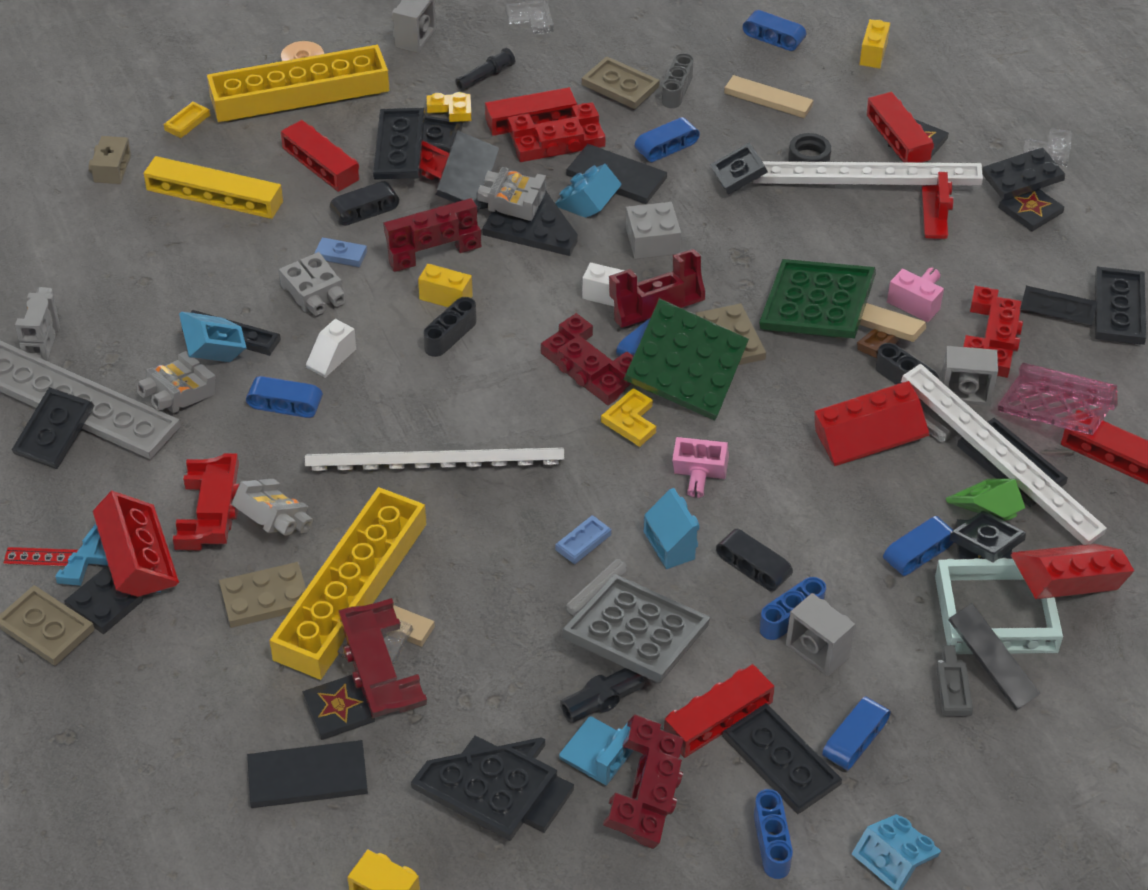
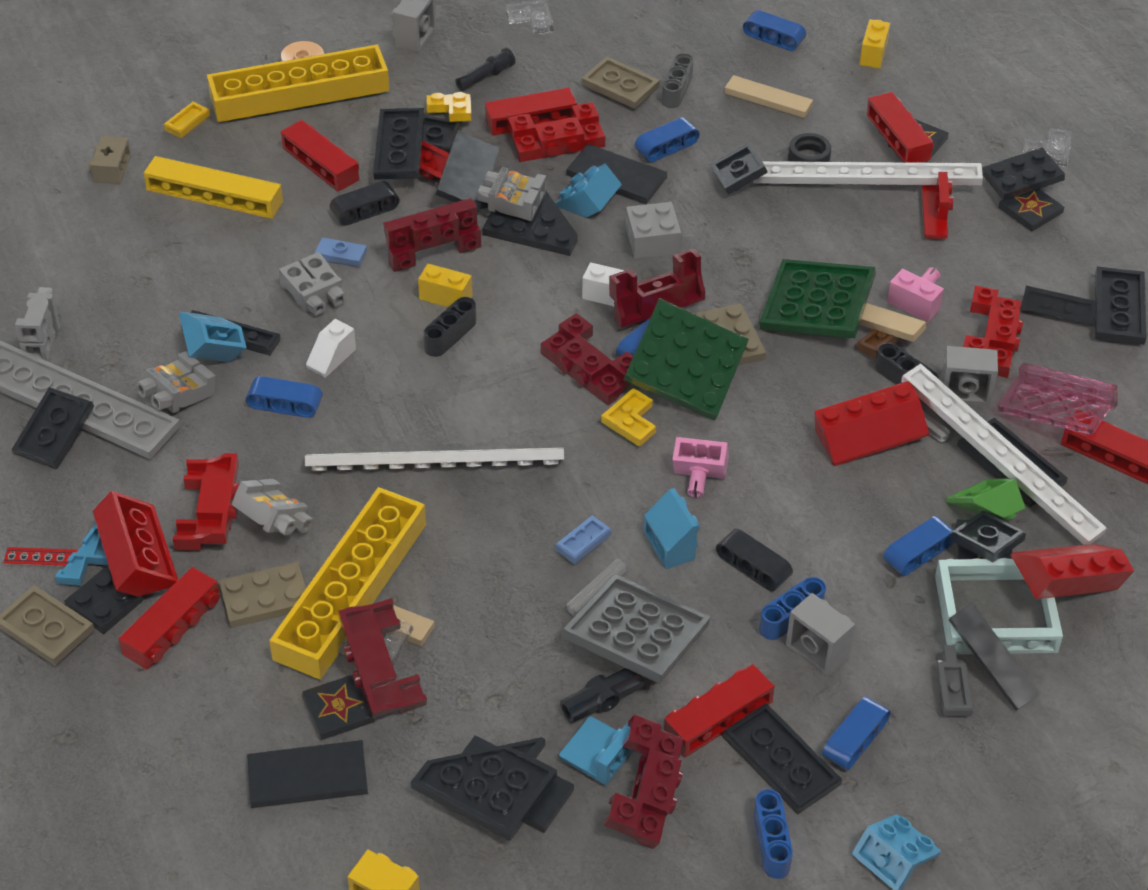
none -> red brick [118,567,220,670]

